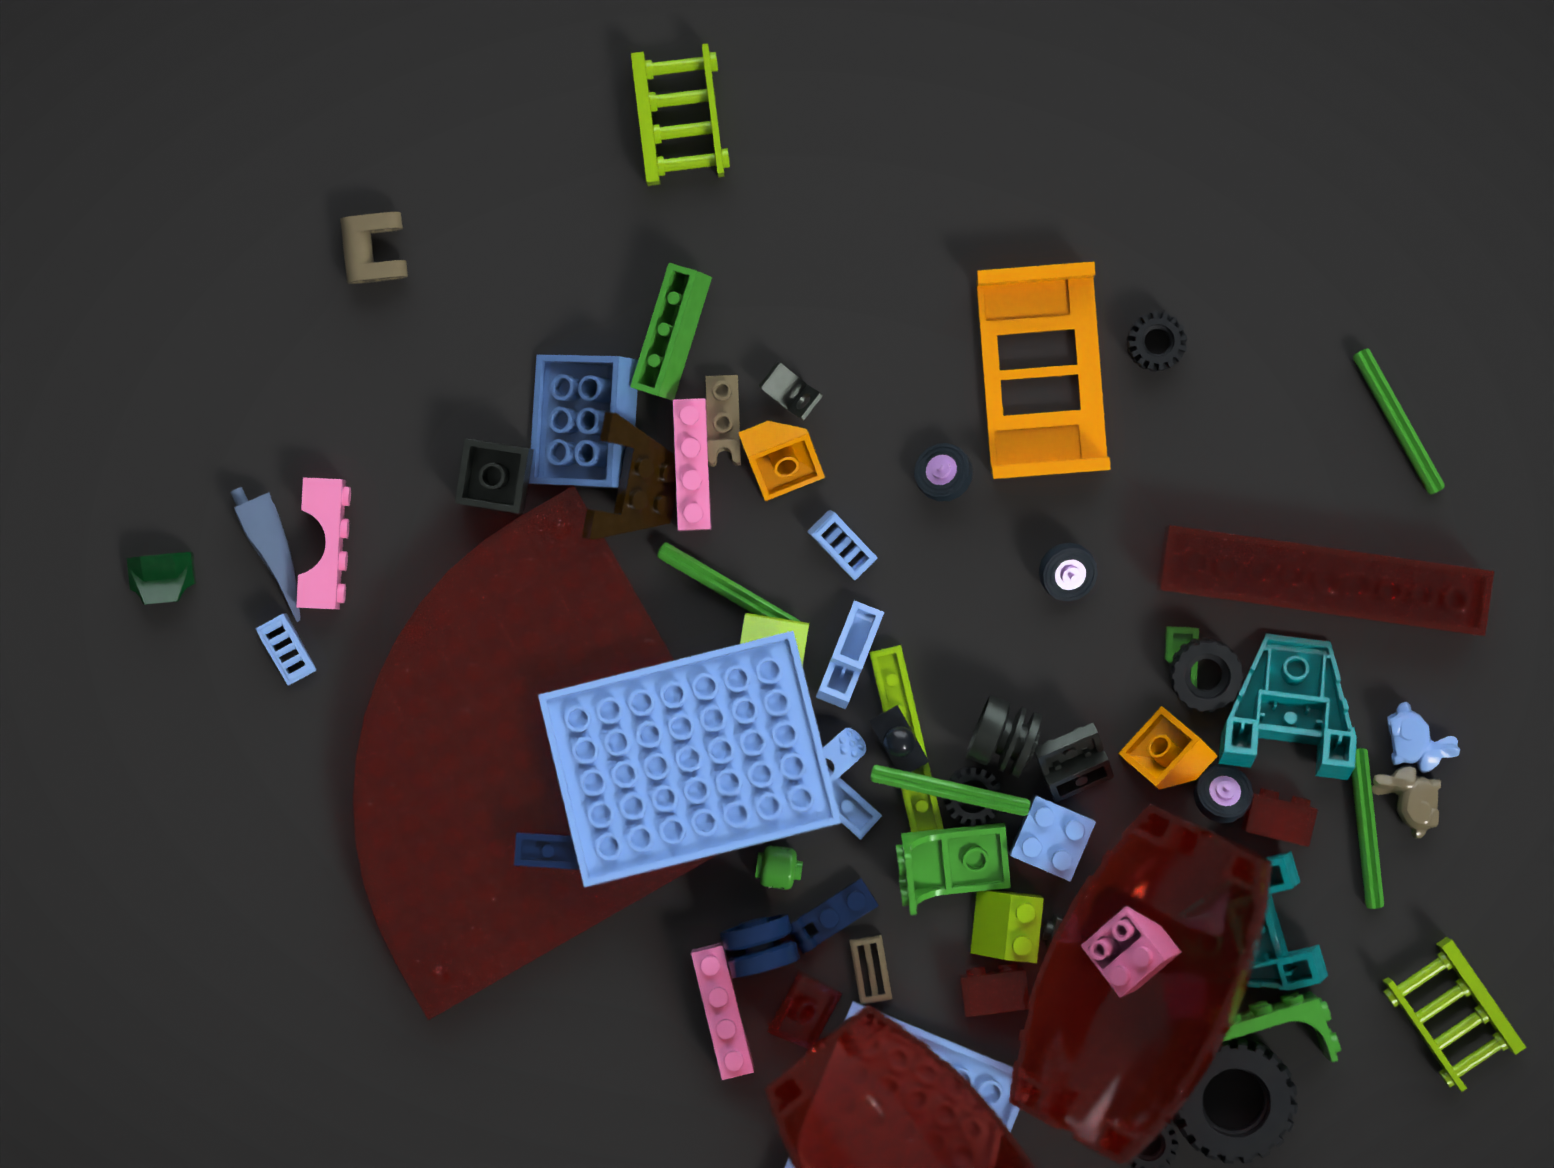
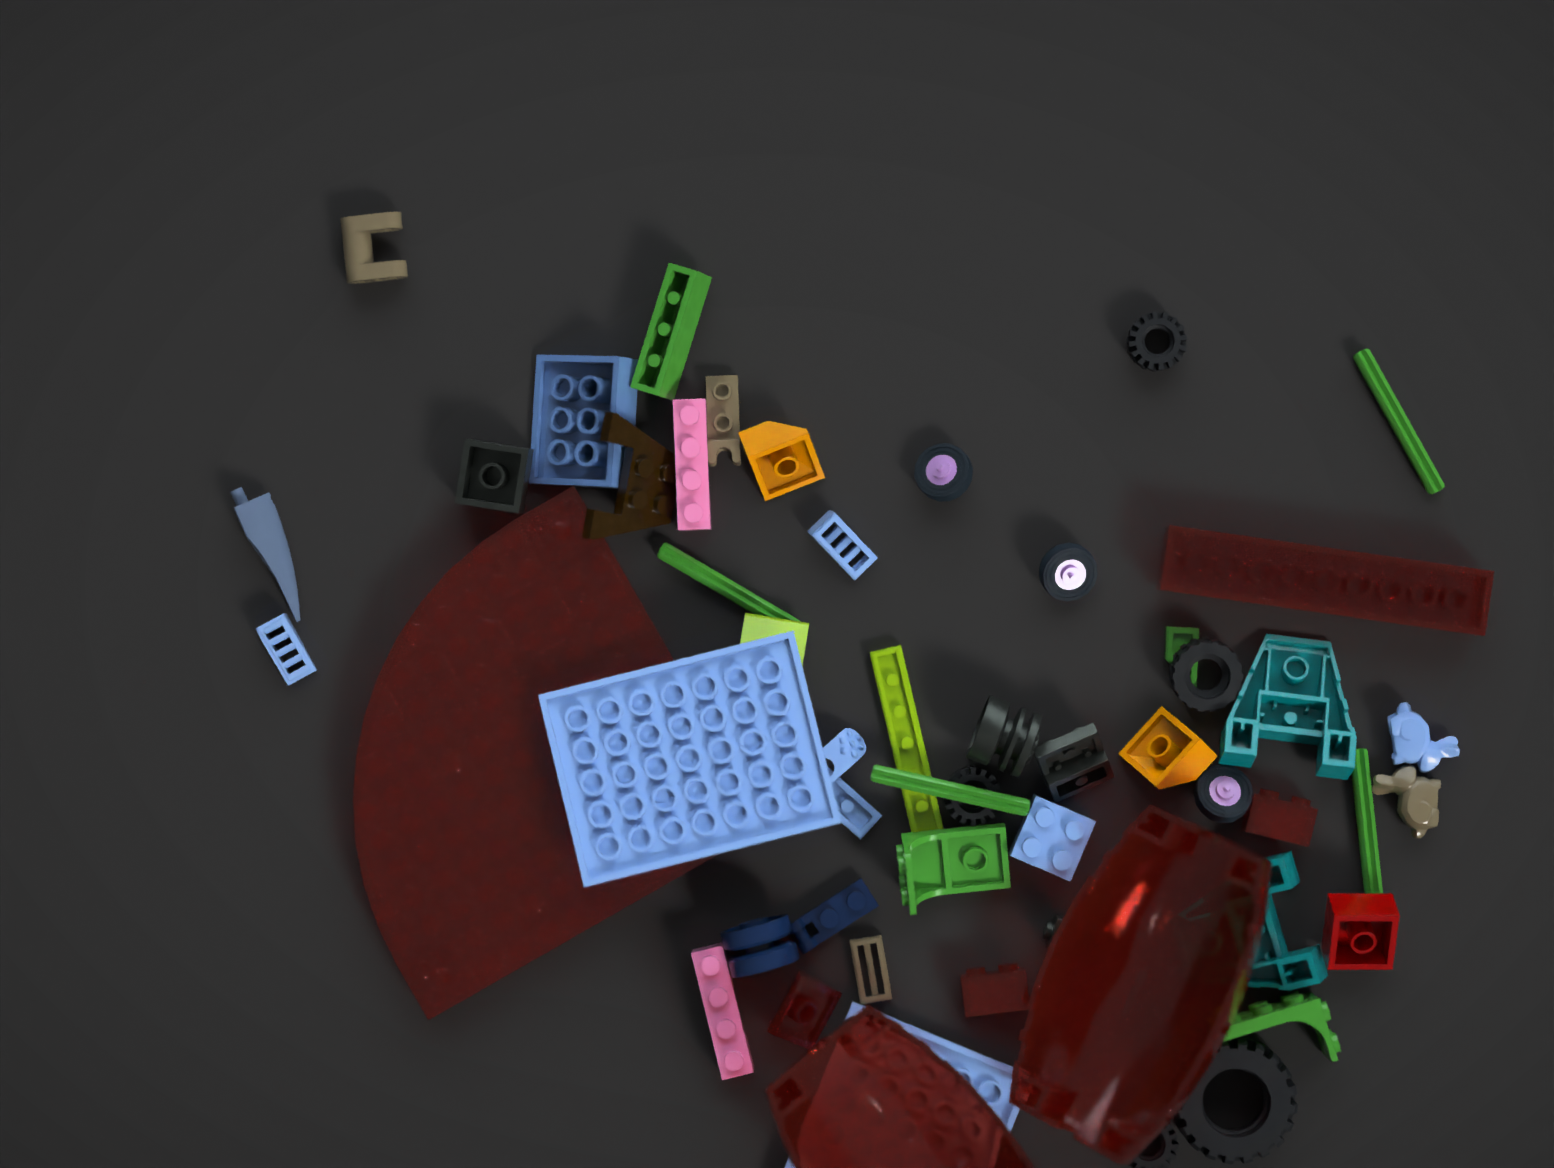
dark green slope [126,552,196,605] -> none
bright pink arch [296,477,351,609] -> none
dark blue plate [514,832,580,870] -> none
lime fence [631,44,730,186] -> none
bright green head [755,845,803,890] -> none
pearl dark grey bracket [759,361,823,420] -> none
light blue slope [816,600,884,709] -> none
black tile [869,705,929,772] -> none
lime slope [970,890,1044,963] -> none
light orange piece [976,261,1111,479] -> none
bright pink slope [1081,906,1181,998] -> none
lime fence [1382,937,1526,1092] -> none
none -> red brick [1321,893,1400,970]

